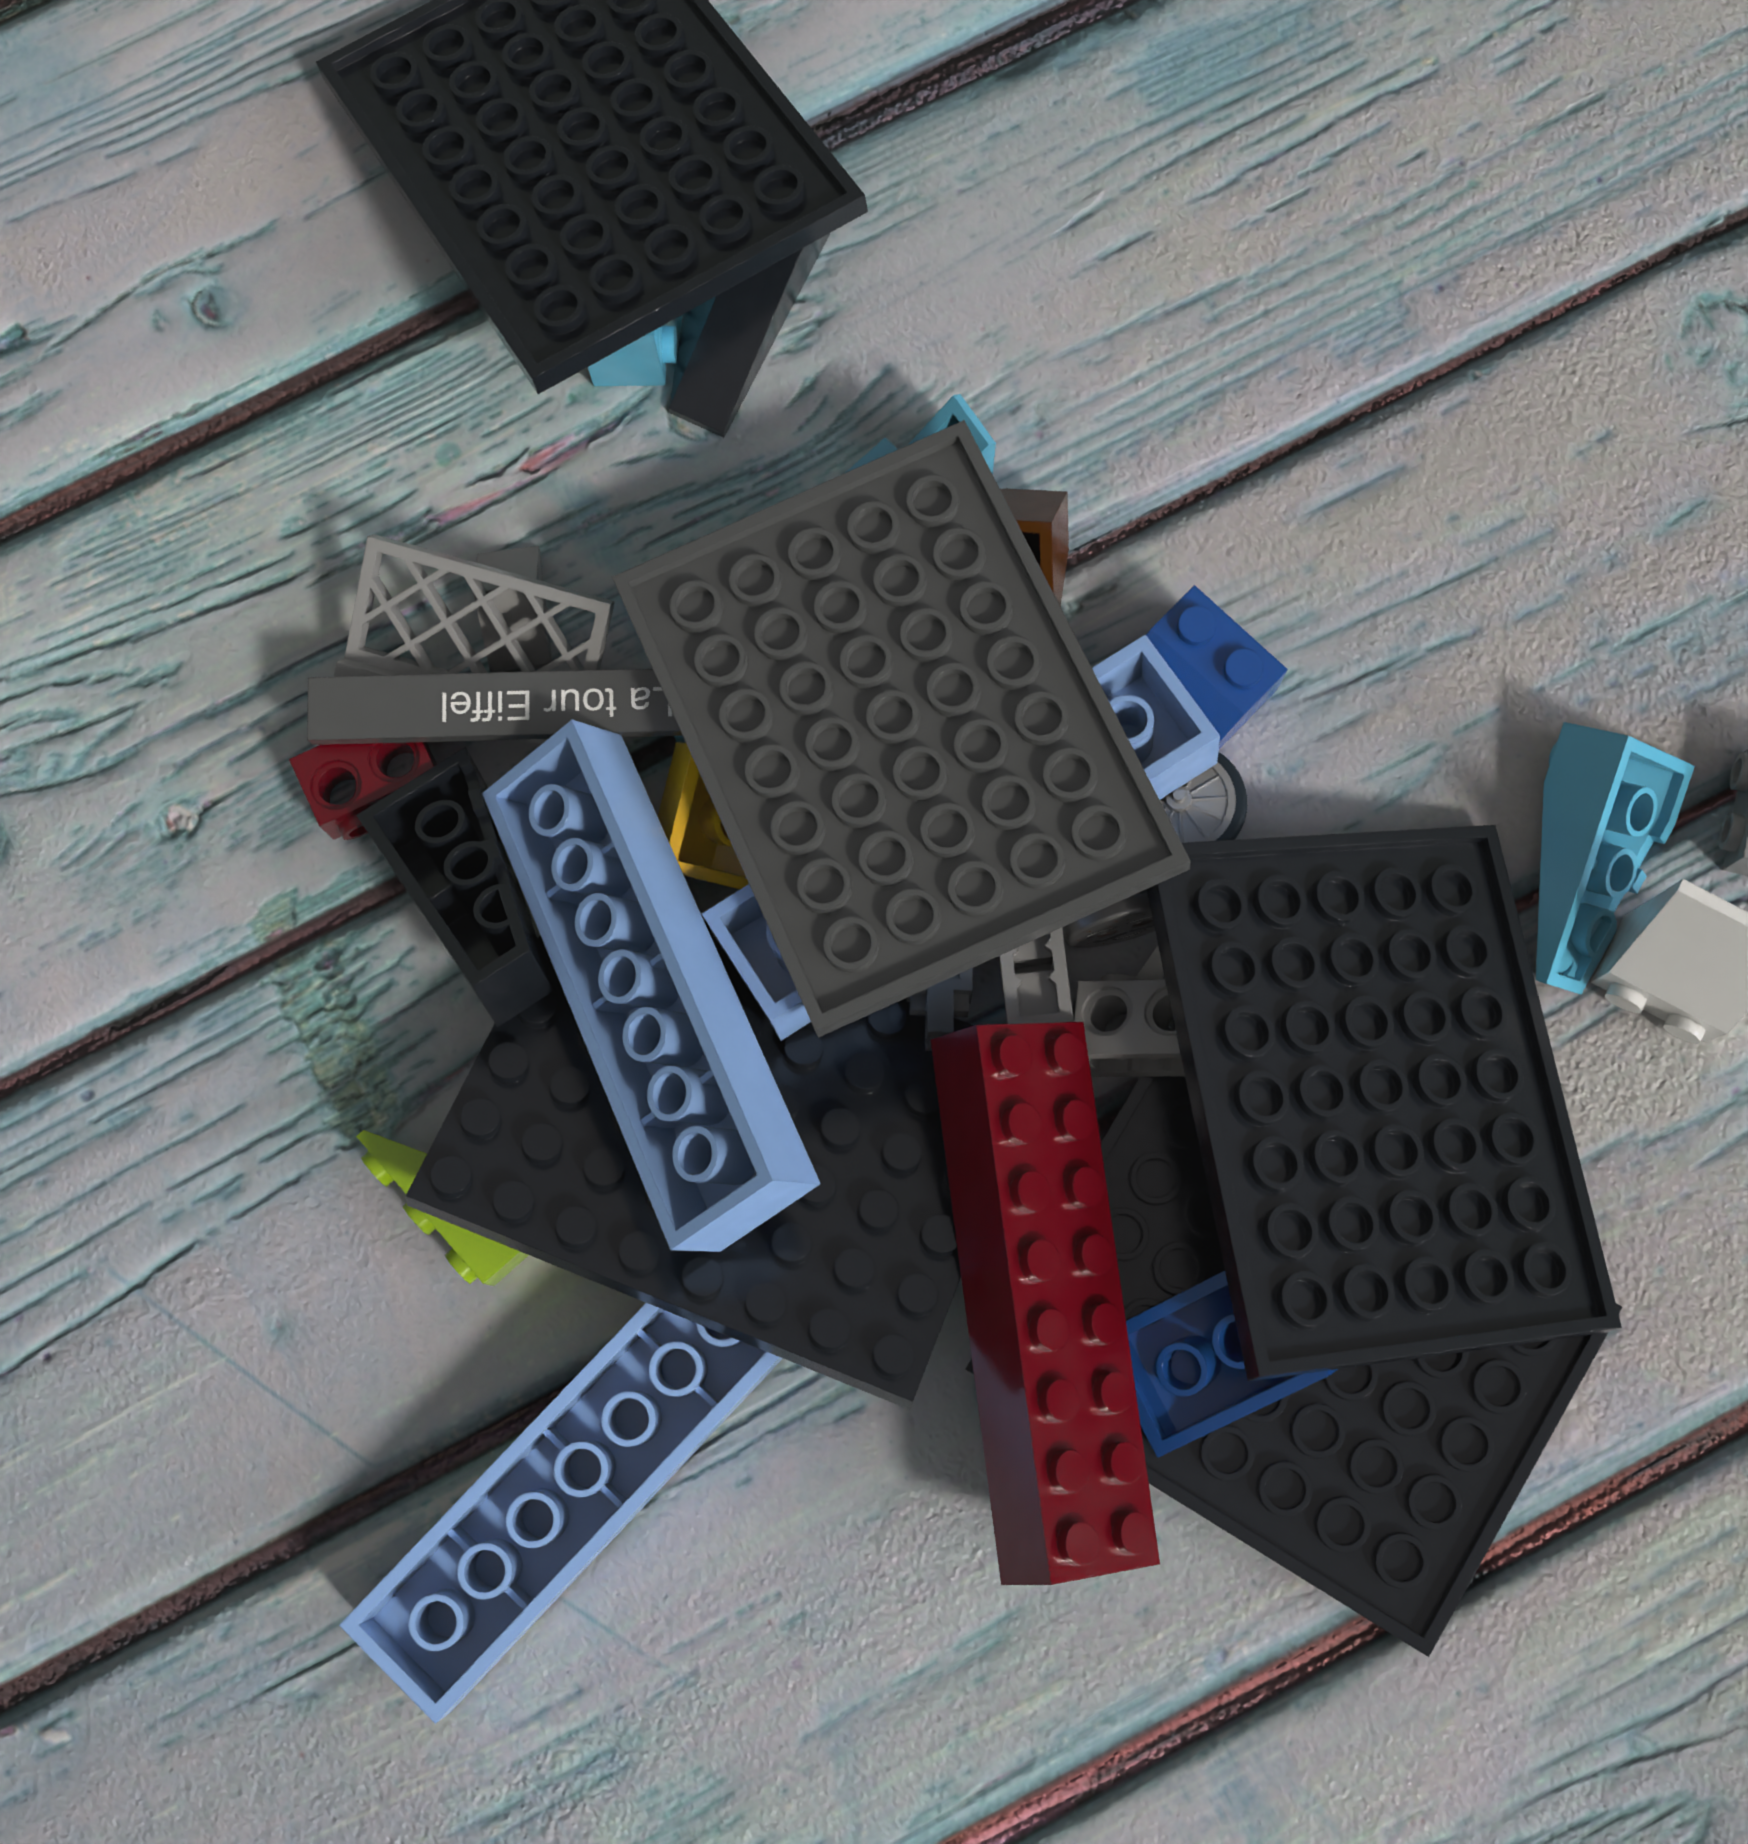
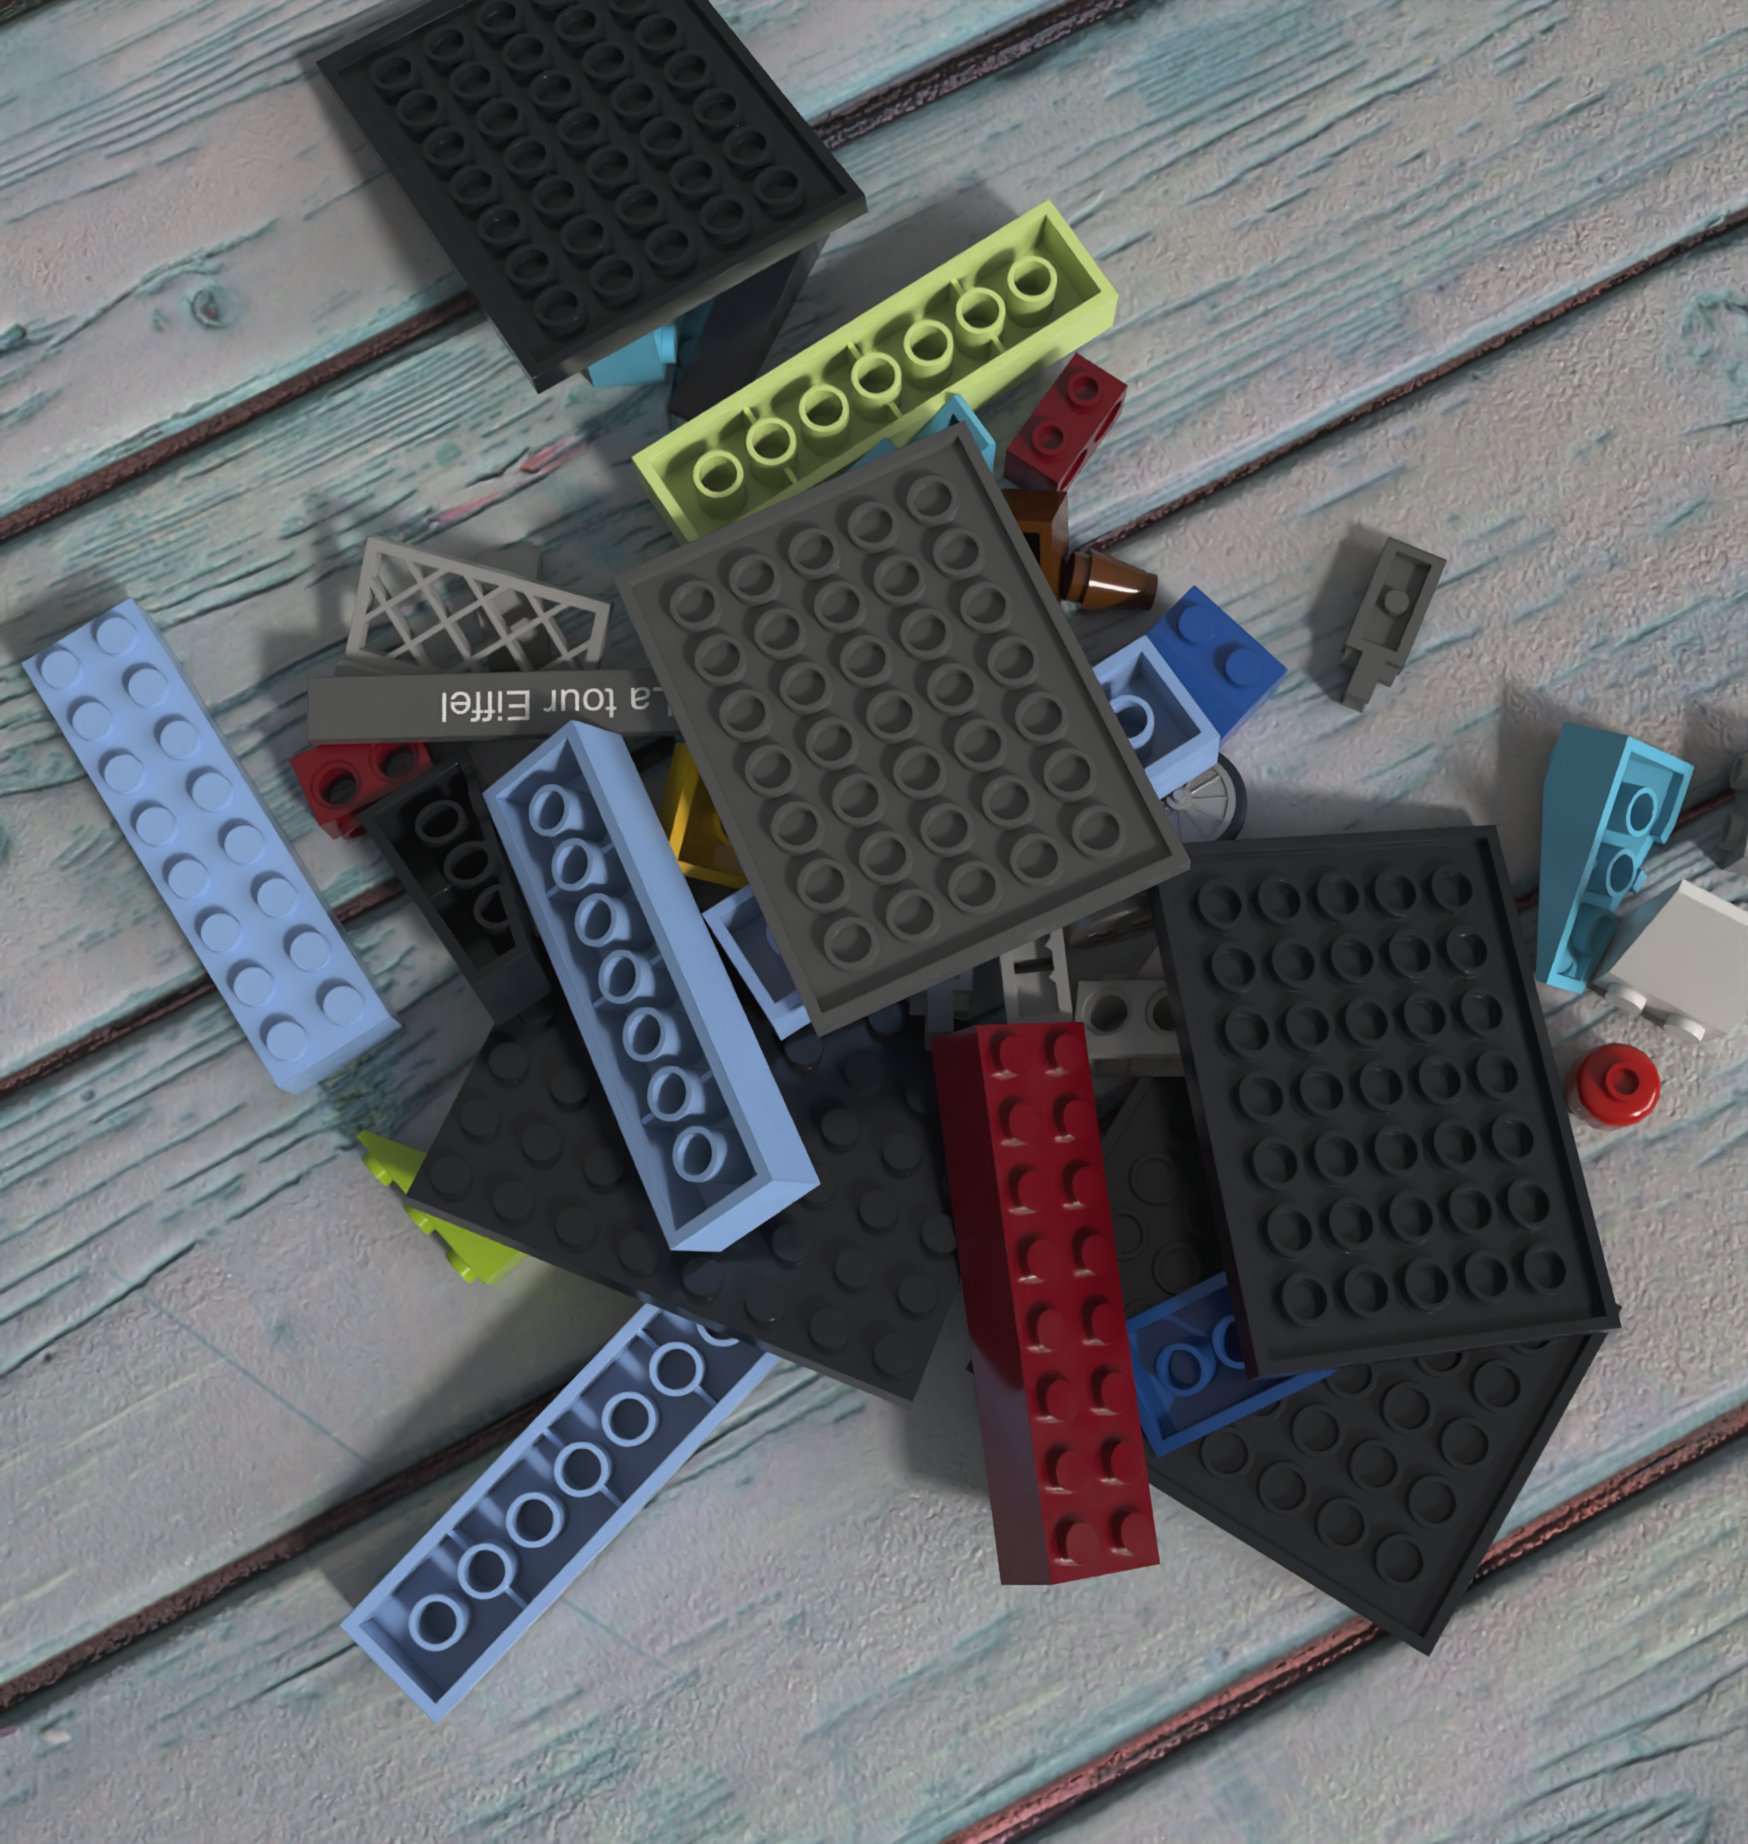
none -> light blue brick [21,597,406,1096]
none -> yellowish green brick [631,199,1119,546]
none -> dark red brick [1003,352,1128,491]
none -> reddish brown cone [1062,548,1158,611]
none -> dark grey hinge [1338,537,1447,713]
none -> red head [1564,1042,1661,1131]

